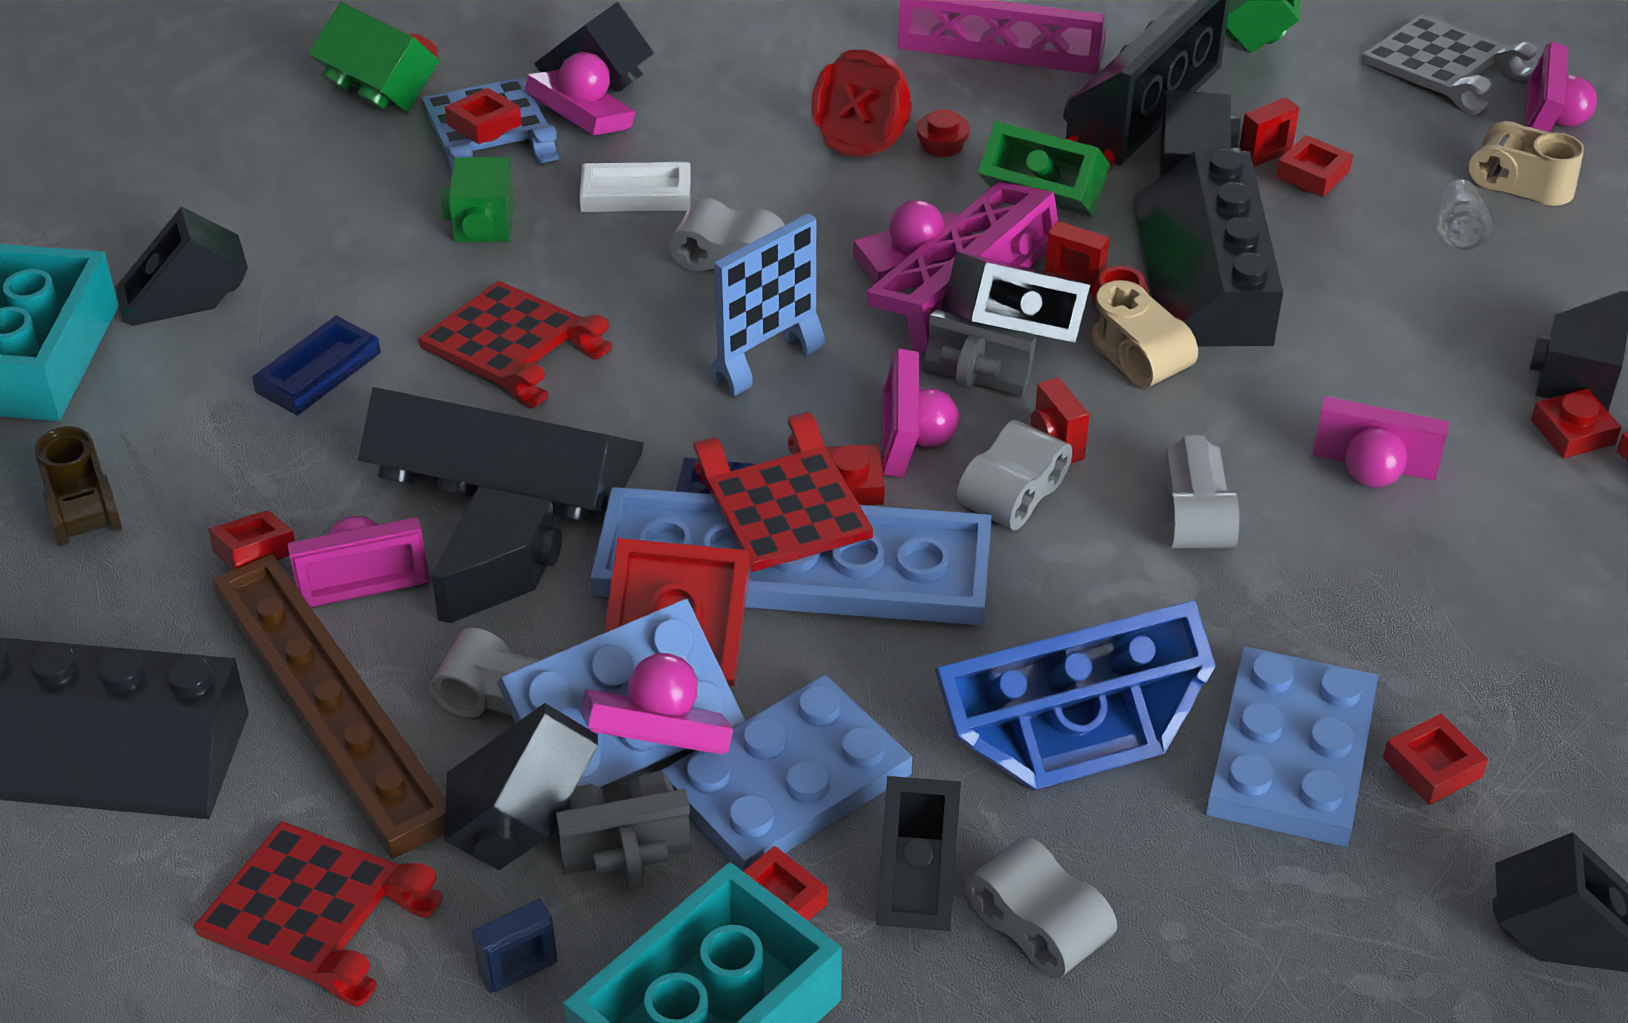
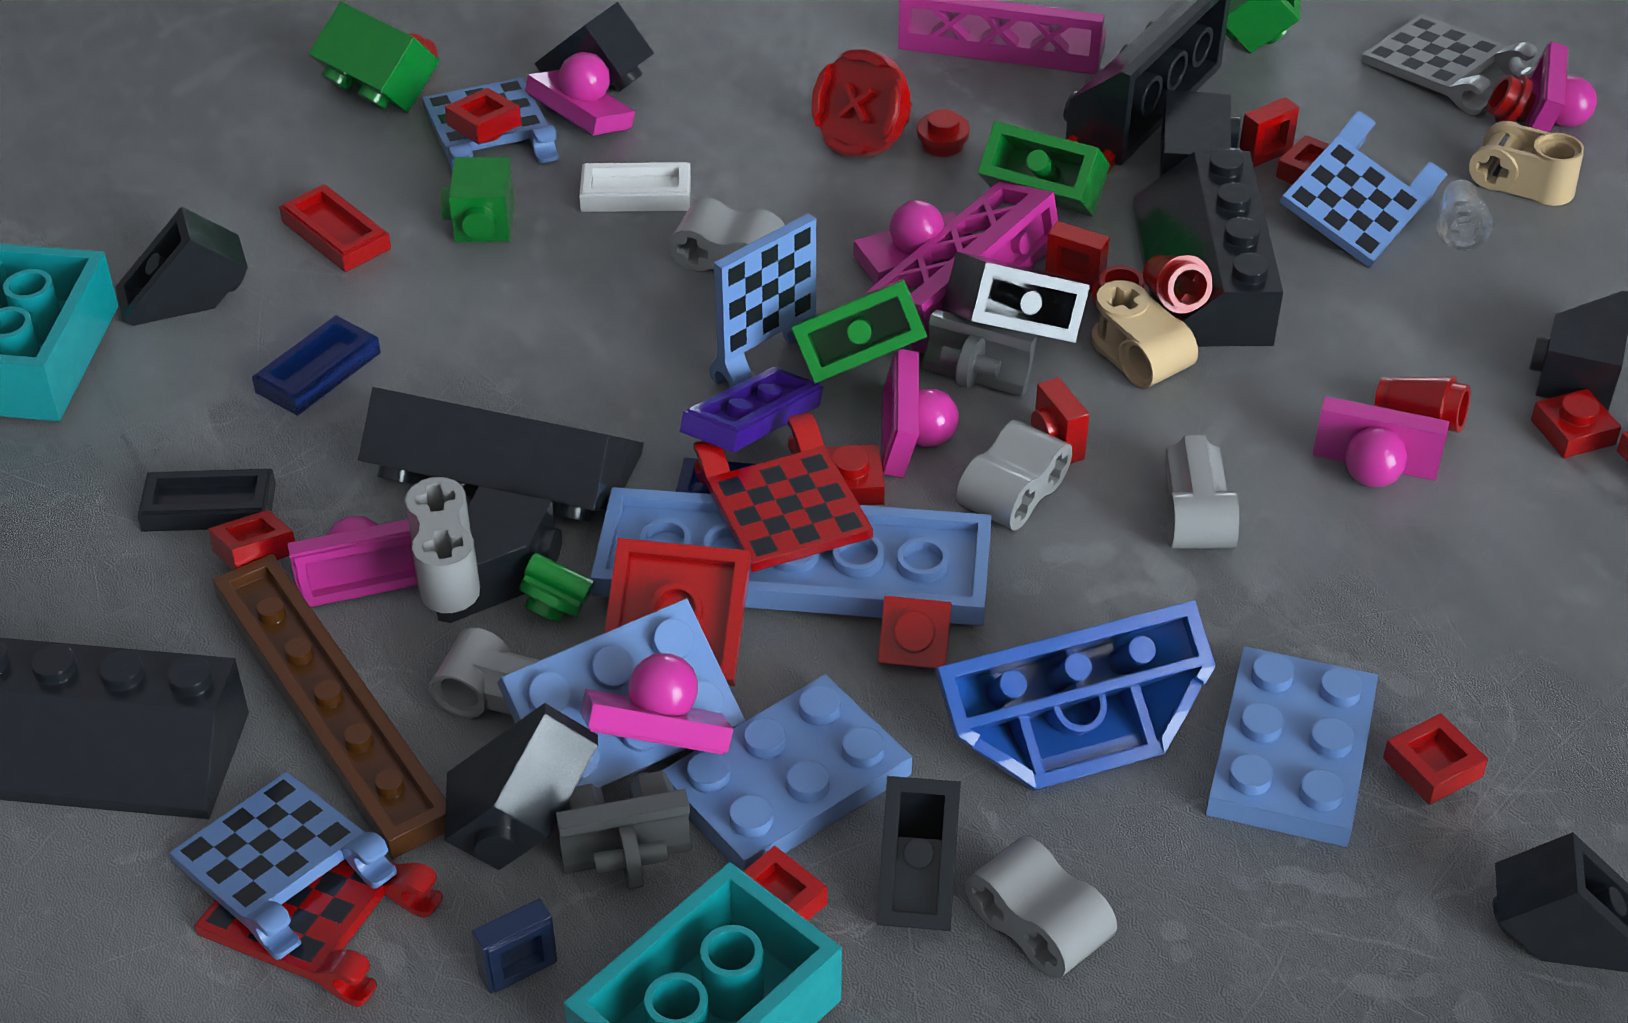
dark brown piece [35,426,123,546] -> none
red flag [418,280,612,409] -> none
none -> black tile [137,469,276,532]
none -> medium blue flag [169,771,397,960]
none -> red tile [279,184,391,272]
none -> light grey axle [405,477,480,613]
none -> green plate [518,553,595,623]
none -> dark purple tile [679,366,824,453]
none -> green brick [791,278,927,383]
none -> red plate [878,596,952,669]
none -> red cone [1143,255,1212,314]
none -> medium blue flag [1279,111,1447,268]
none -> red cone [1374,376,1471,433]
none -> red plate [1487,75,1536,123]

